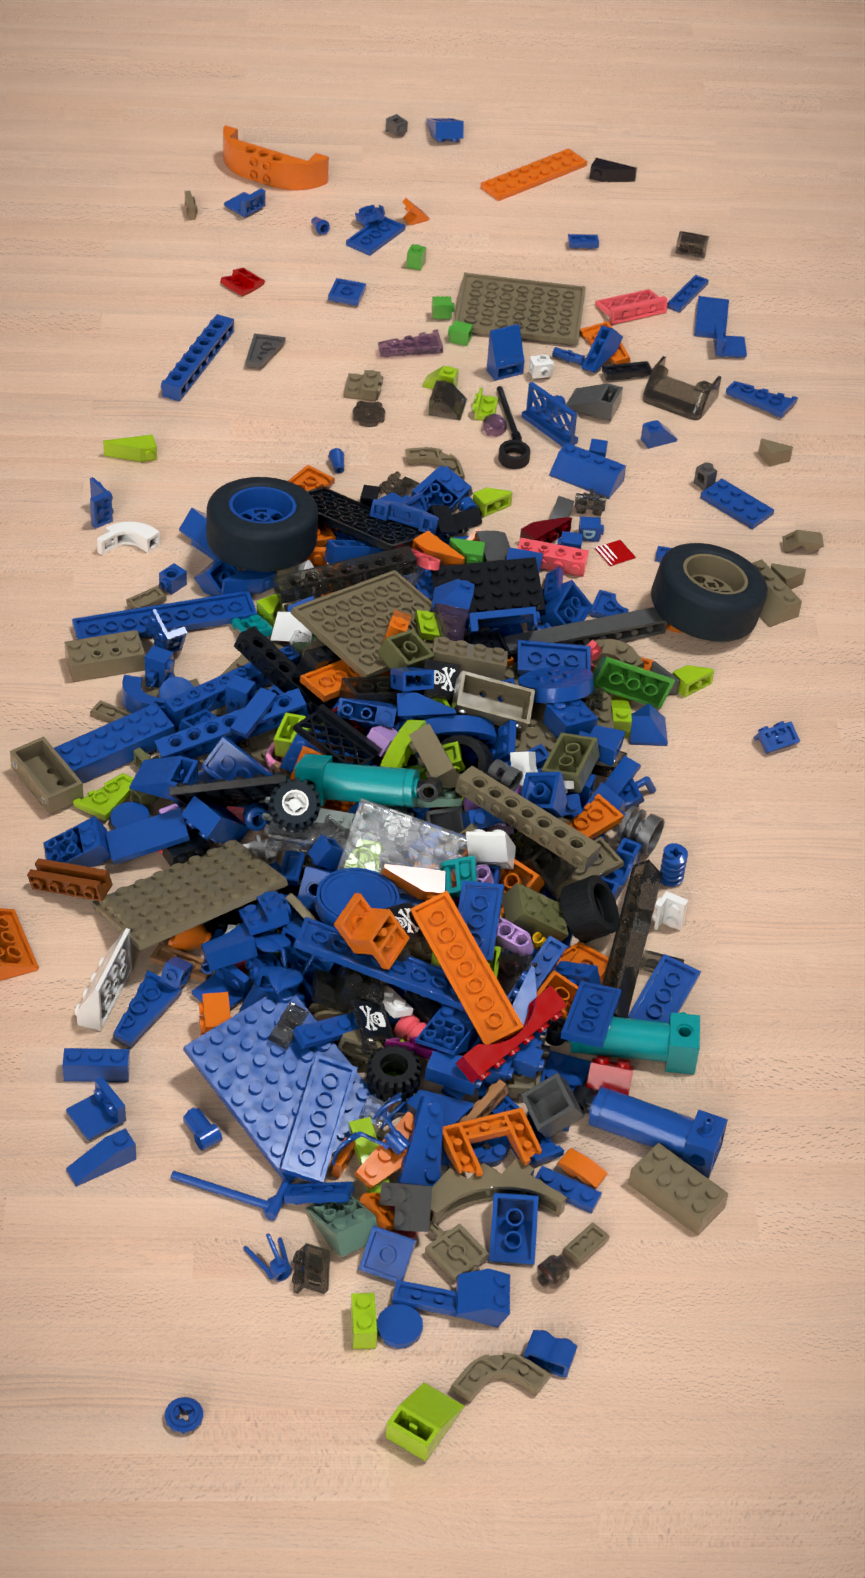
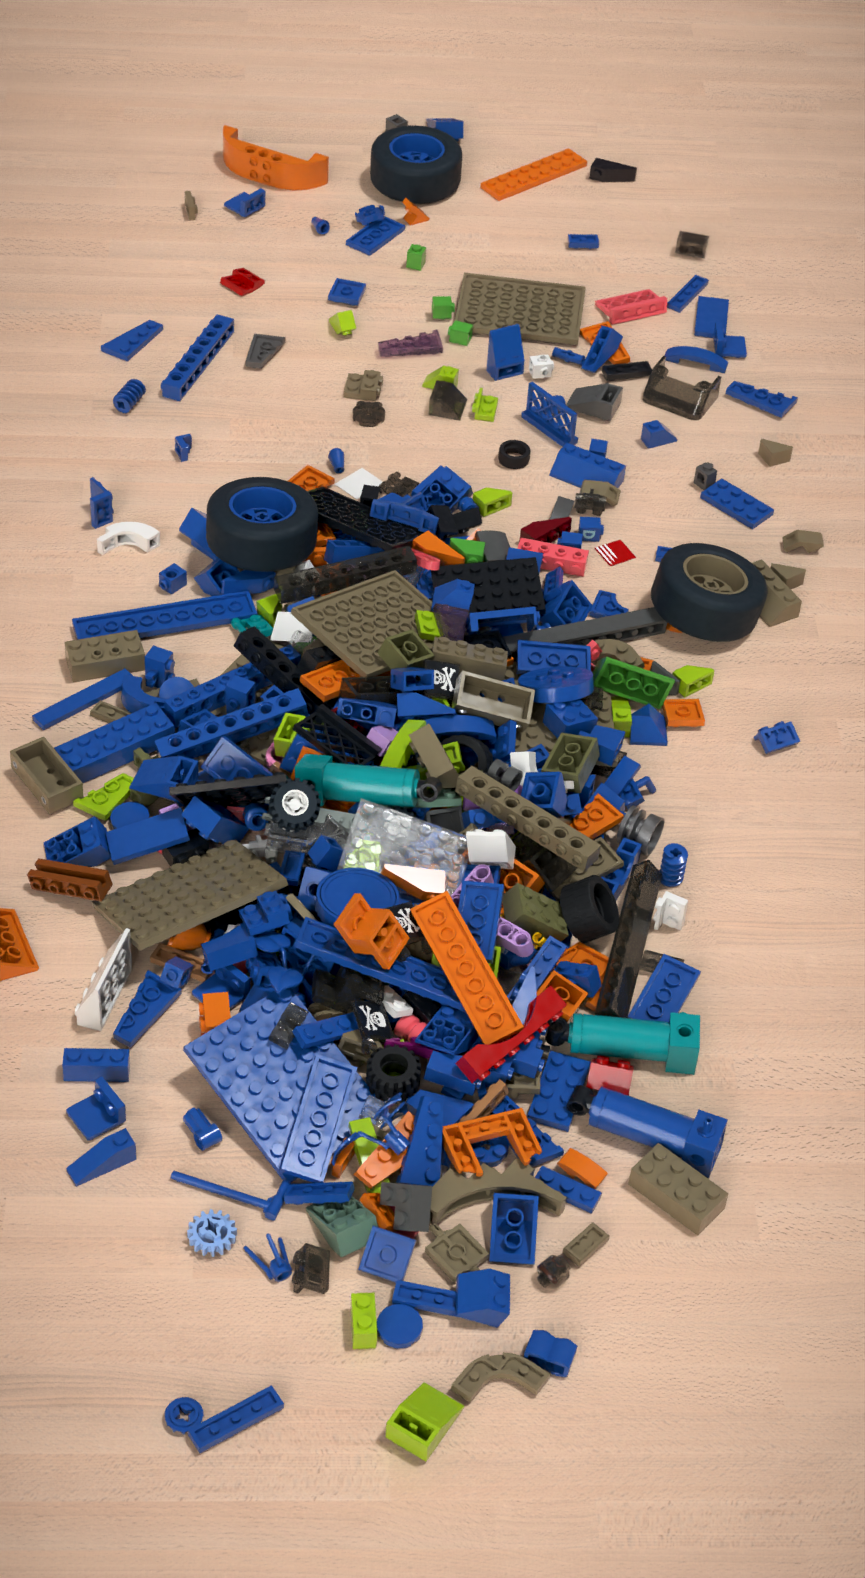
lime slope [103,434,157,462] -> none
dark tan plate [126,586,167,609] -> none
blue bracket [146,609,188,653] -> none
blue tile [230,687,278,739] -> none
orange slope [383,609,412,642] -> none
dark tan plate [405,447,465,480] -> none
teal plate [440,855,478,900] -> none
clear purple hair [481,413,507,436] -> none
black bar [496,386,522,441] -> none
clear smoke plate [498,953,537,974] -> none
dark grey piece [521,1073,584,1139] -> none
blue plate [561,981,622,1048] -> none
none -> blue tile [32,669,133,730]
none -> blue wing [101,320,163,362]
none -> blue piece [113,379,146,413]
none -> blue bracket [175,434,192,462]
none -> light blue gear [187,1209,237,1257]
none -> blue plate [188,1385,284,1453]
none -> lime slope [329,310,356,336]
none -> white sticker [335,468,384,499]
none -> black wheel [370,125,463,204]
none -> dark tan slope [579,480,621,506]
none -> orange plate [662,699,705,727]
none -> blue slope [663,346,728,373]

